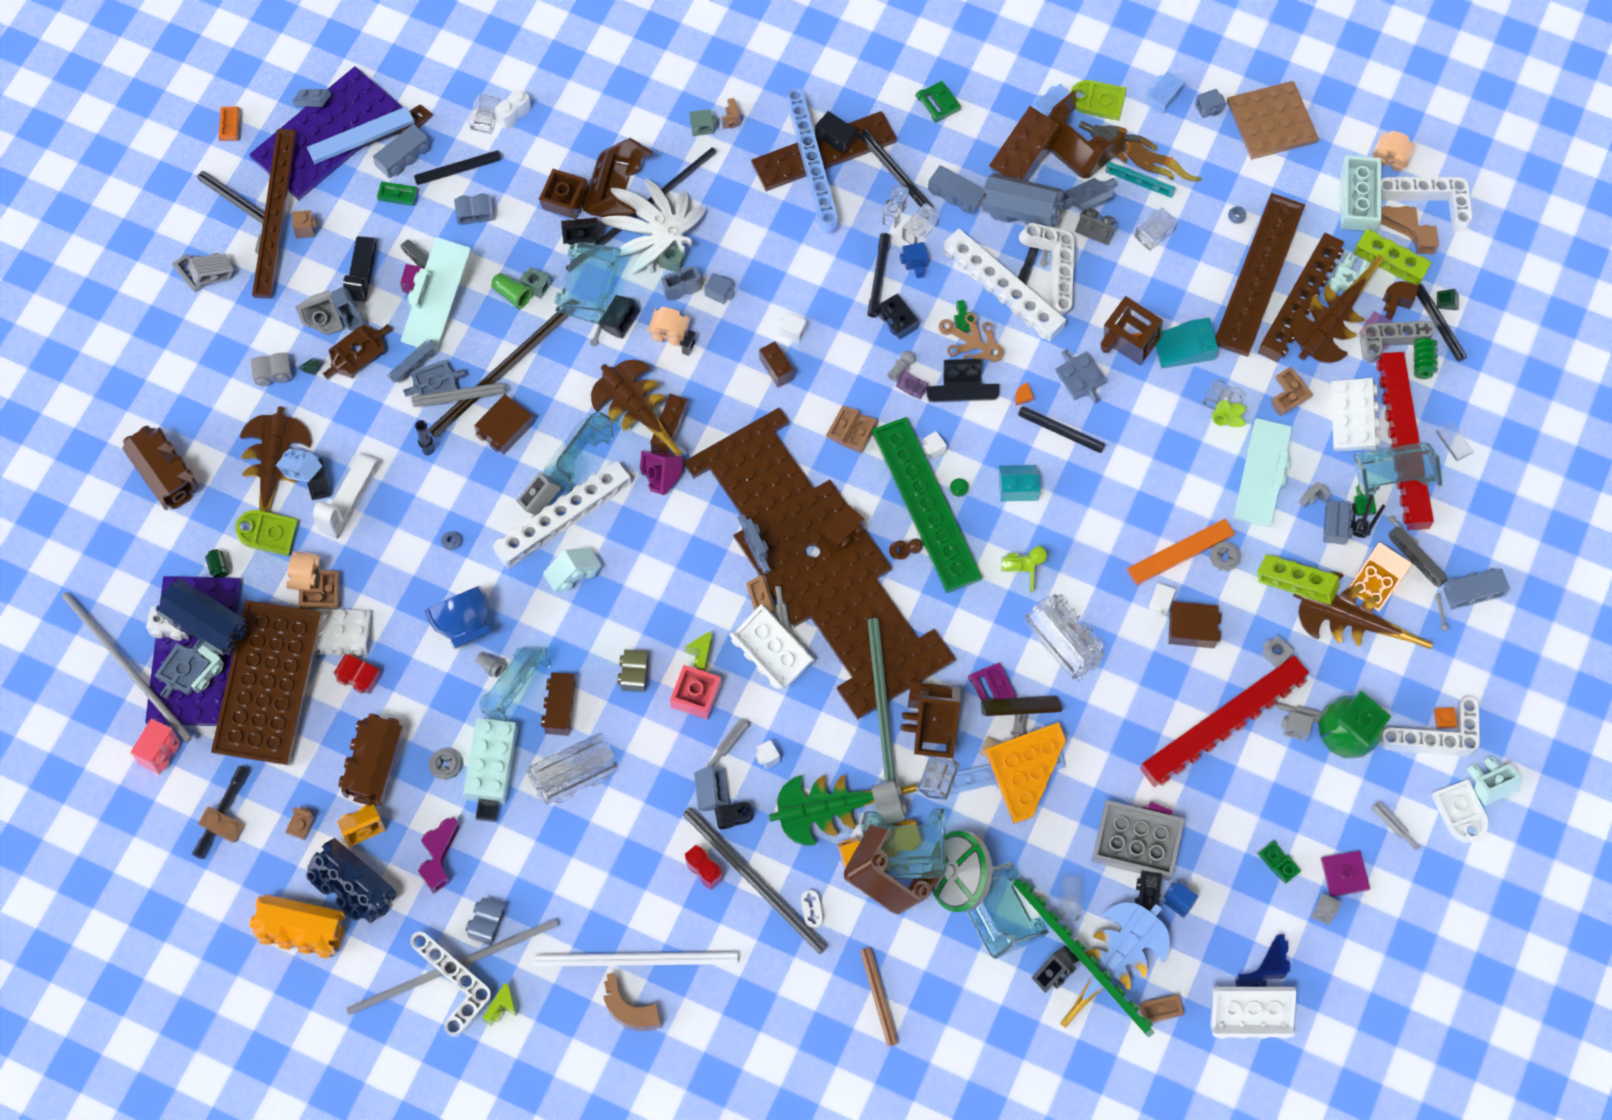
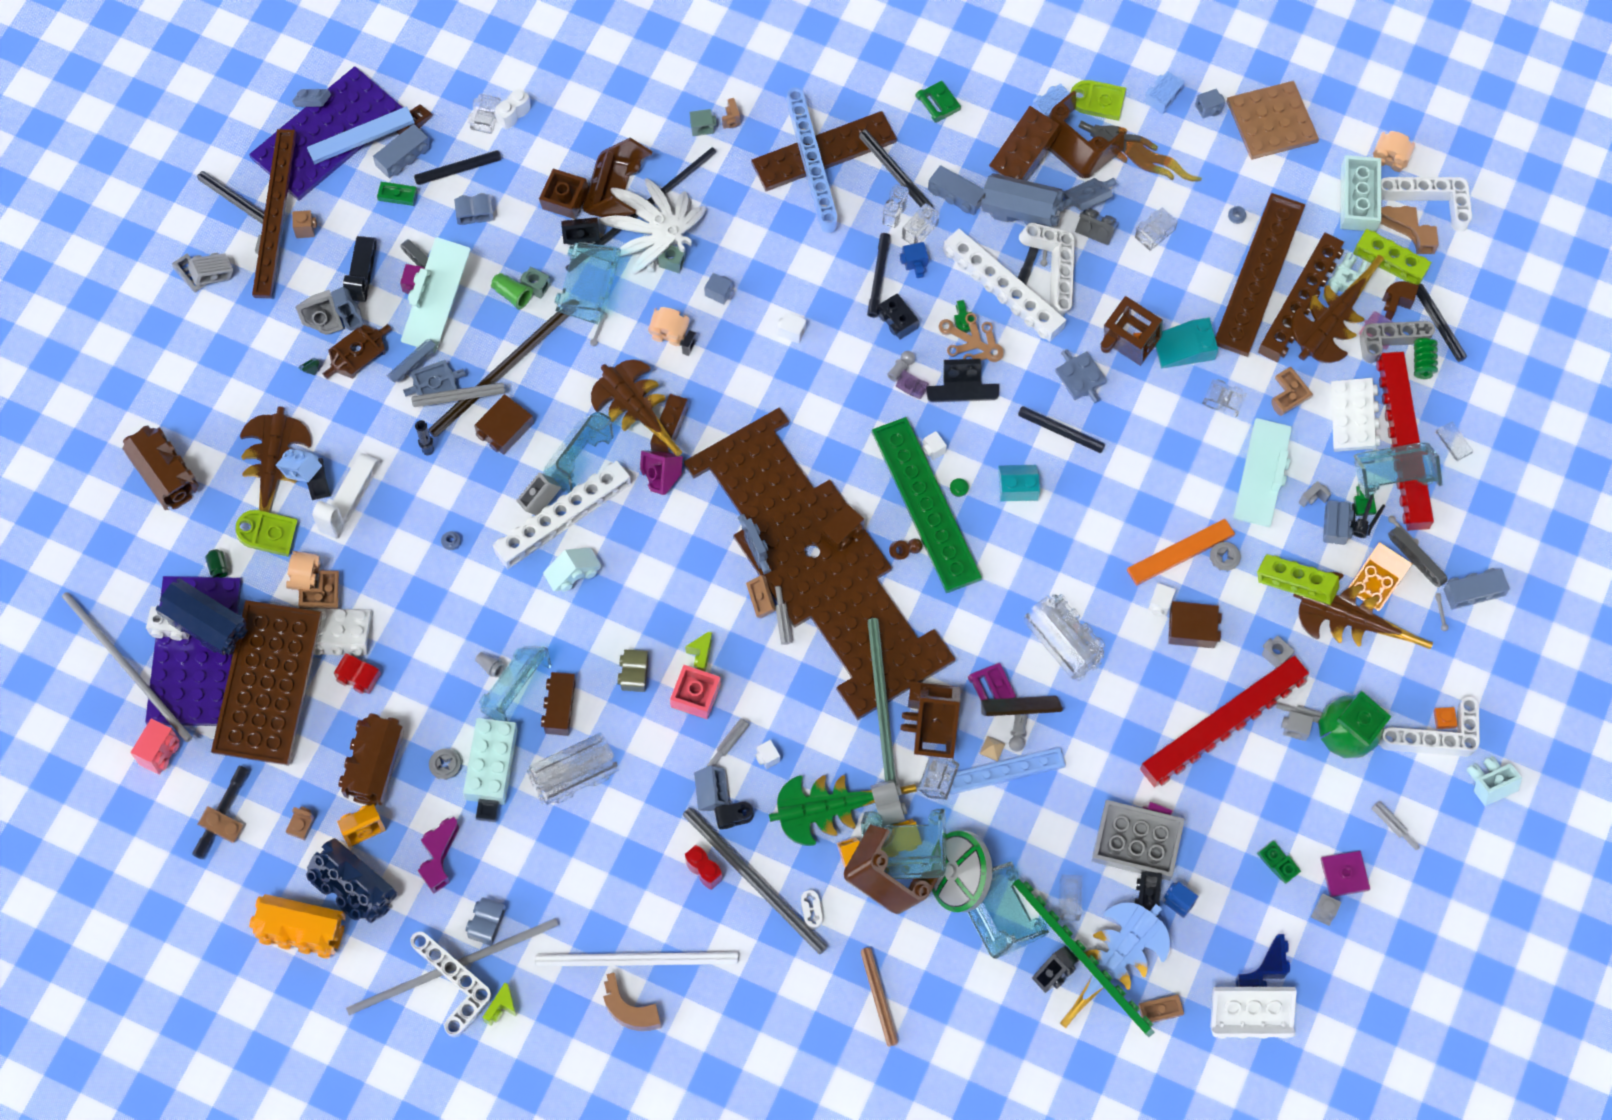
sand blue plate [155,640,211,699] -> none
light aqua bracket [191,645,224,694] -> none
orange plate [219,106,240,141] -> none
light grey brick [250,352,293,386] -> none
blue plate [424,585,491,649] -> none
black brick [598,295,640,339] -> none
sand blue brick [661,266,701,300] -> none
white bracket [729,604,815,690] -> none
reddish brown brick [759,341,794,388] -> none
black brick [815,111,857,154] -> none
medium nougat slope [826,405,878,453] -> none
light orange plate [985,722,1066,824] -> none
lime piece [1000,546,1047,592] -> none
orange tile [1015,382,1034,406] -> none
teal slope [1105,161,1176,198] -> none
lime plate [1212,400,1246,427] -> none
white tile [1431,779,1488,843] -> none
dark green slope [1437,288,1459,310] -> none

